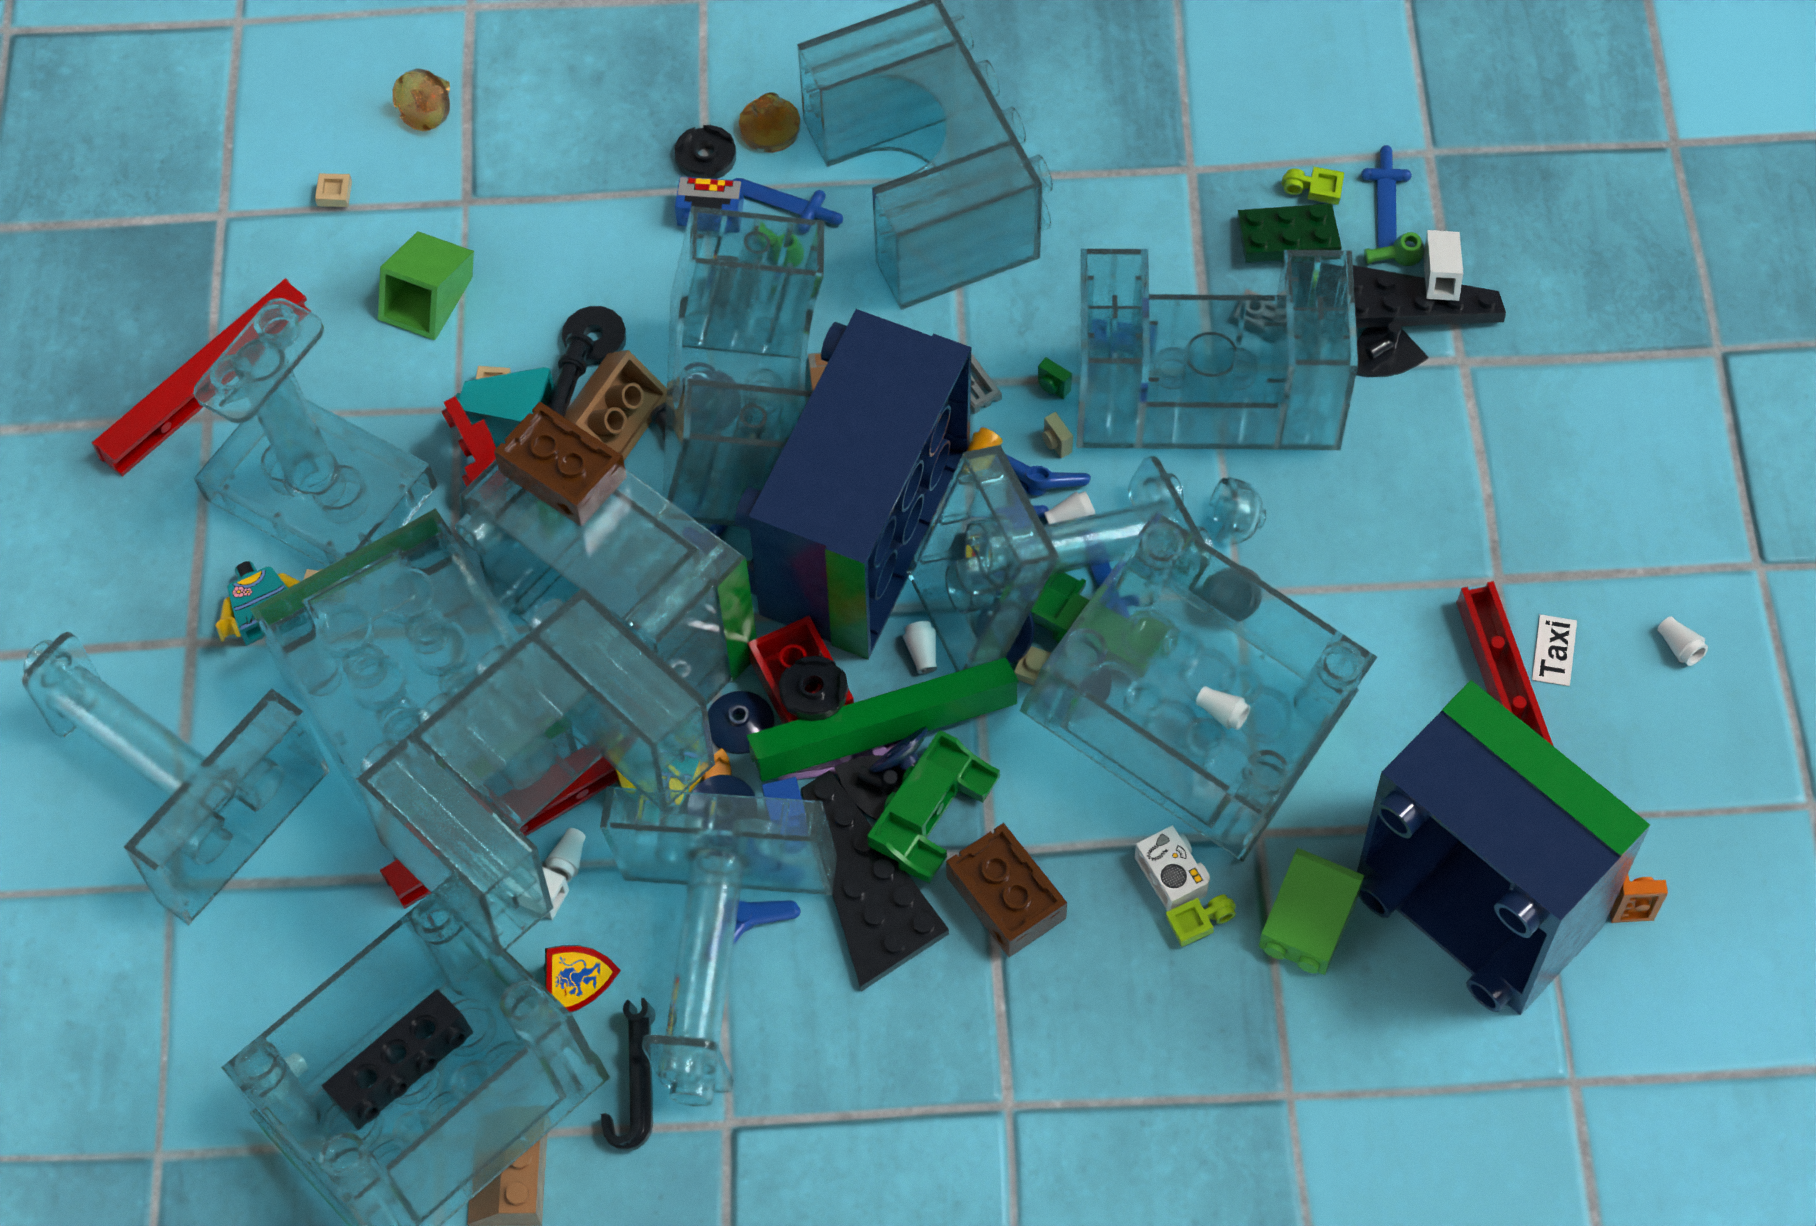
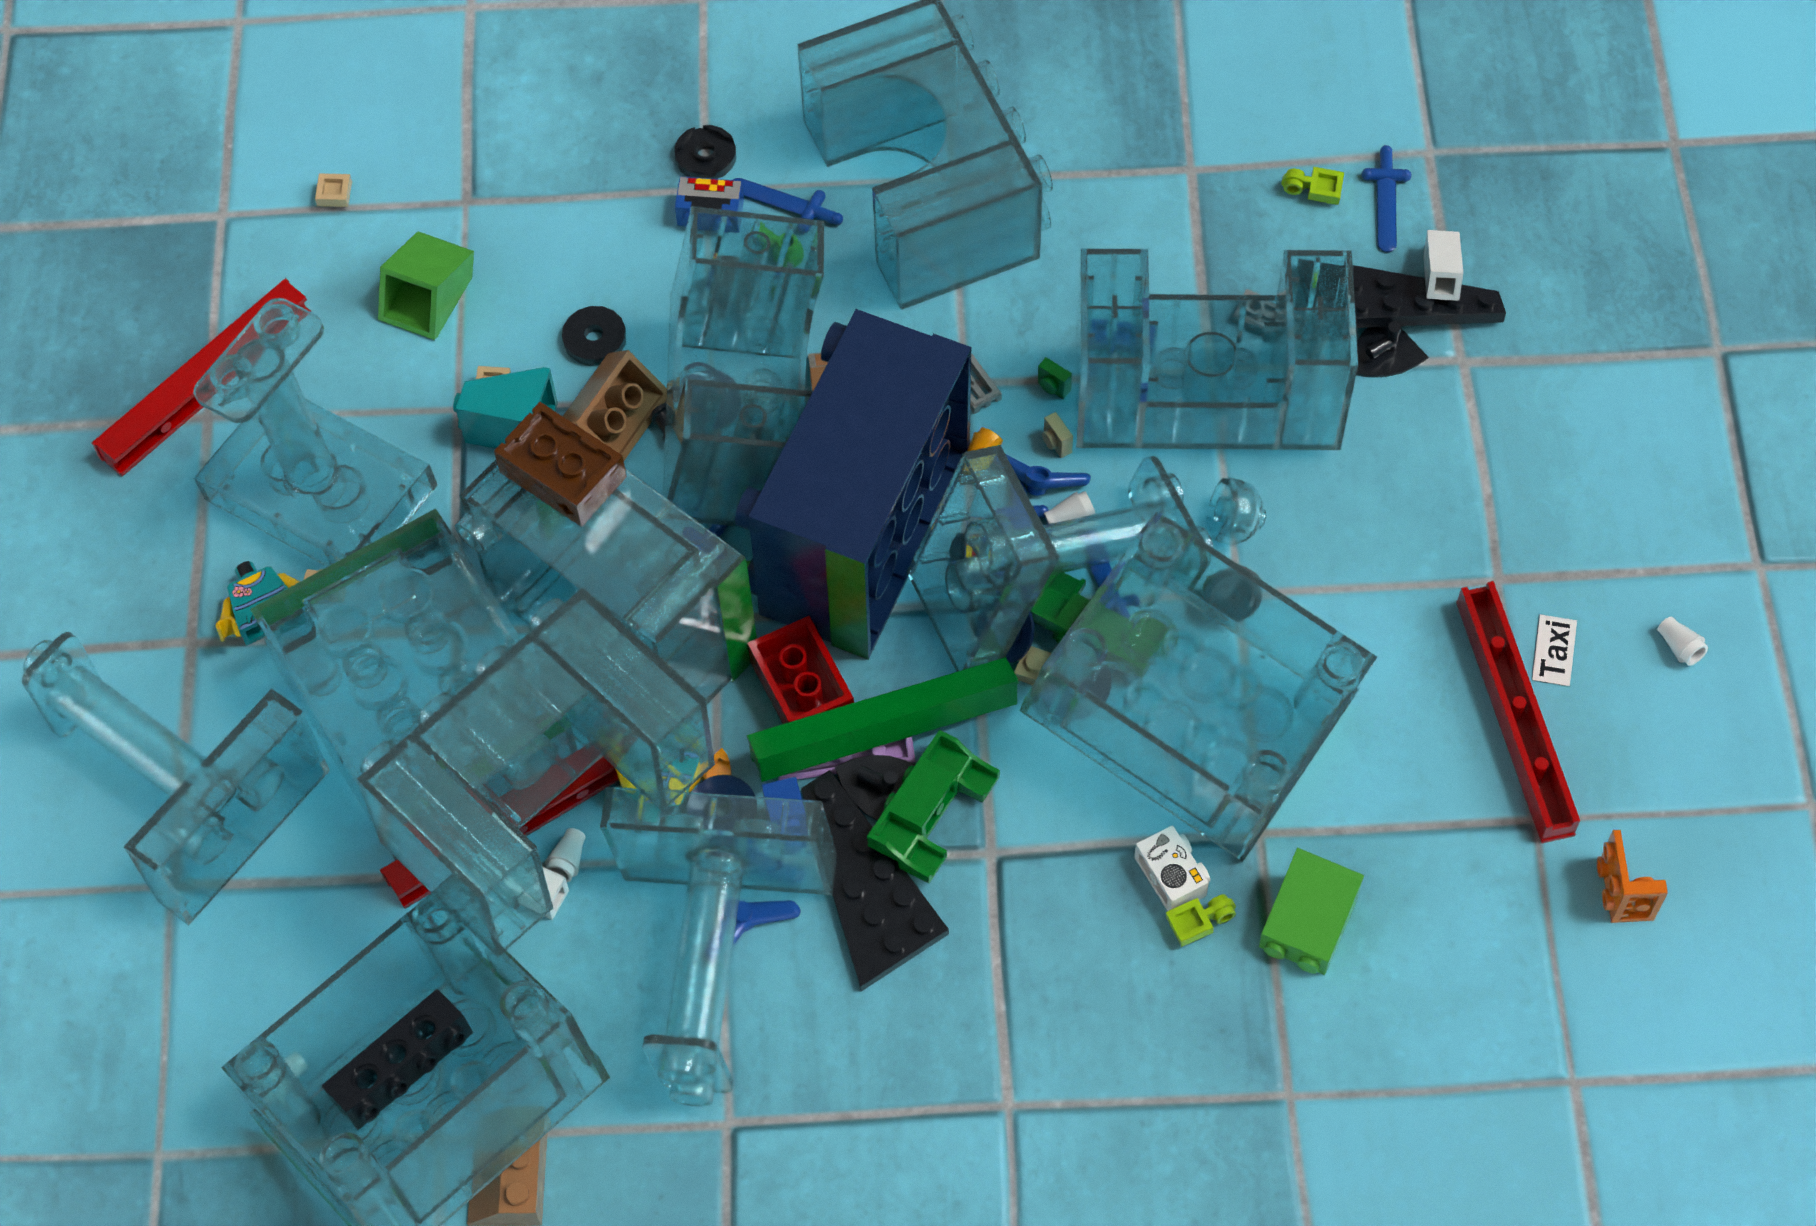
clear orange tile [392,68,450,132] -> none
red slope [441,395,504,526] -> none
shield [543,945,621,1018] -> none
black pin [547,333,595,417] -> none
black piece [601,998,656,1151] -> none
dark blue dish [706,691,774,754] -> none
clear orange tile [739,92,801,153] -> none
black tile [779,656,849,721] -> none
dark blue dish [870,726,928,772] -> none
white cone [903,621,937,674] -> none
reddish brown piece [946,822,1067,958] -> none
white cone [1196,686,1250,730] -> none
dark green plate [1237,204,1342,263] -> none
dark blue piece [1357,680,1650,1015] -> none
bright green bar [1364,232,1424,266] -> none

